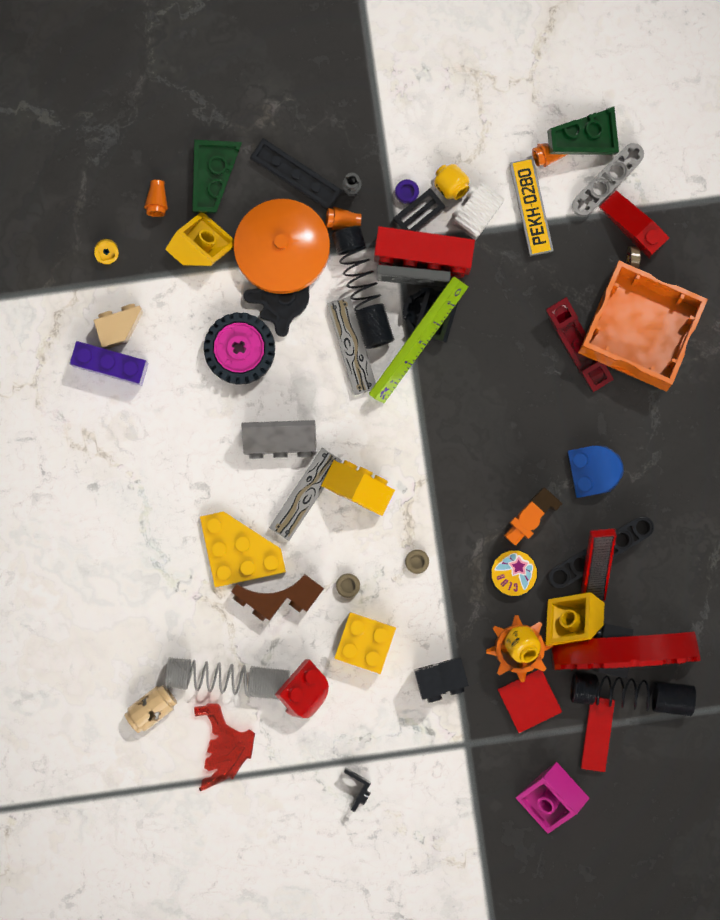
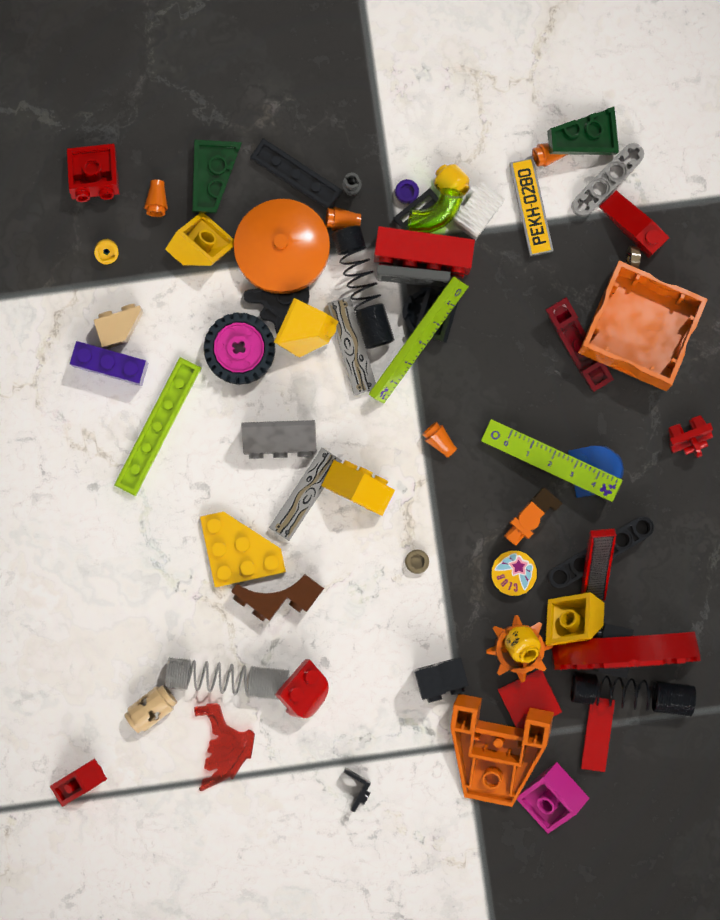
yellow brick [334,612,396,674] -> none
dark tan tile [336,574,360,598] -> none
none -> red slope [50,759,107,807]
none -> red plate [67,144,119,202]
none -> lime tile [114,357,202,496]
none -> yellow slope [274,298,339,357]
none -> clear neon green cylinder [407,188,464,233]
none -> orange cone [422,422,457,458]
none -> orange wedge [450,694,554,807]
none -> lime tile [481,419,623,502]
none -> red hips [668,415,713,458]

